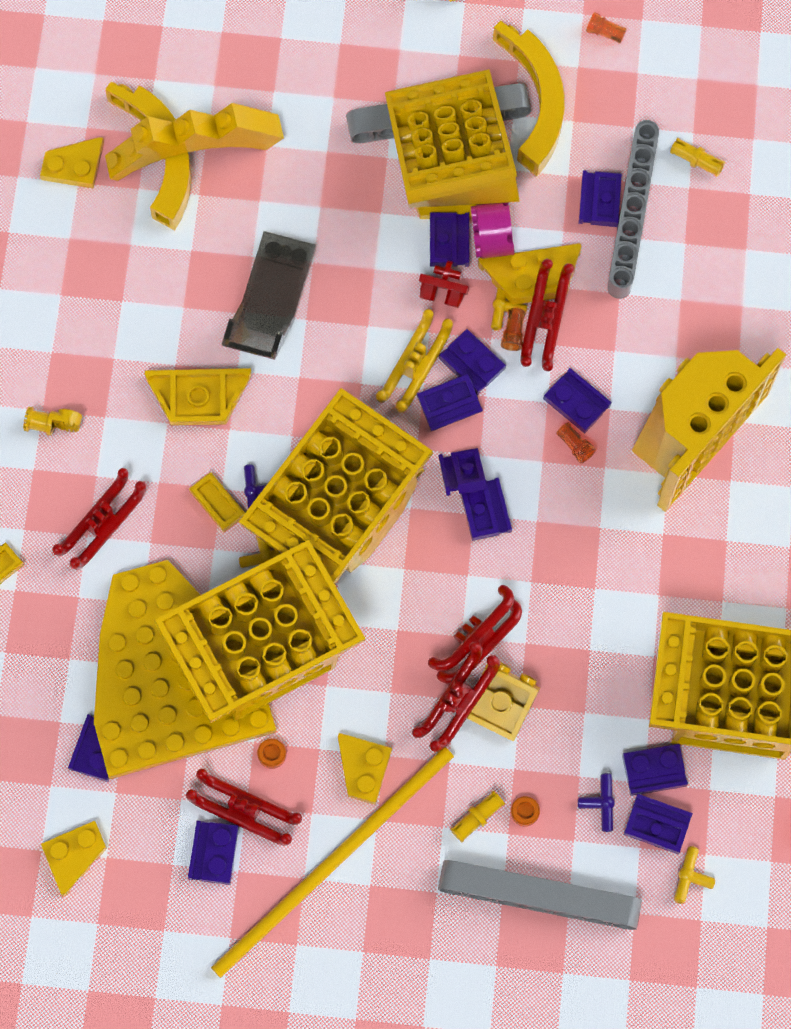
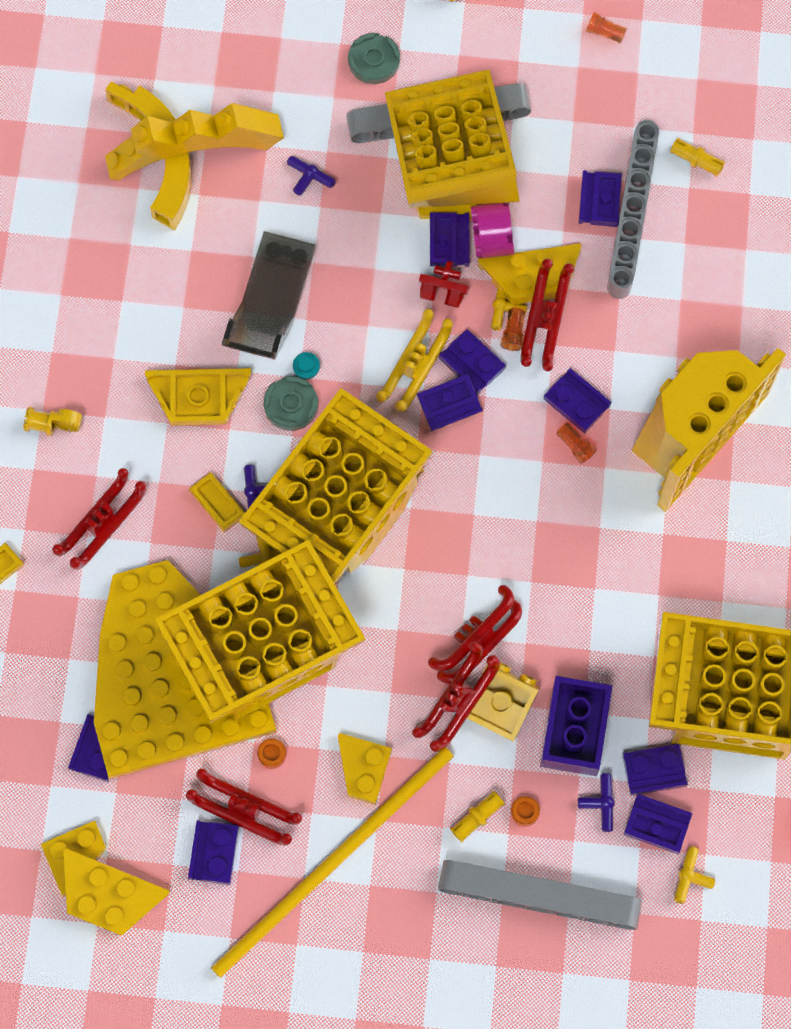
yellow wing [40,137,104,189] -> none
dark purple plate [438,448,487,496] -> none
dark purple plate [460,477,512,541] -> none
yellow arch [493,20,565,177] -> none
none -> yellow wing [63,848,170,936]
none -> sand green tile [263,376,319,431]
none -> dark purple piece [287,155,336,196]
none -> teal plate [292,352,320,379]
none -> sand green tile [348,33,400,84]
none -> dark purple brick [540,676,613,777]

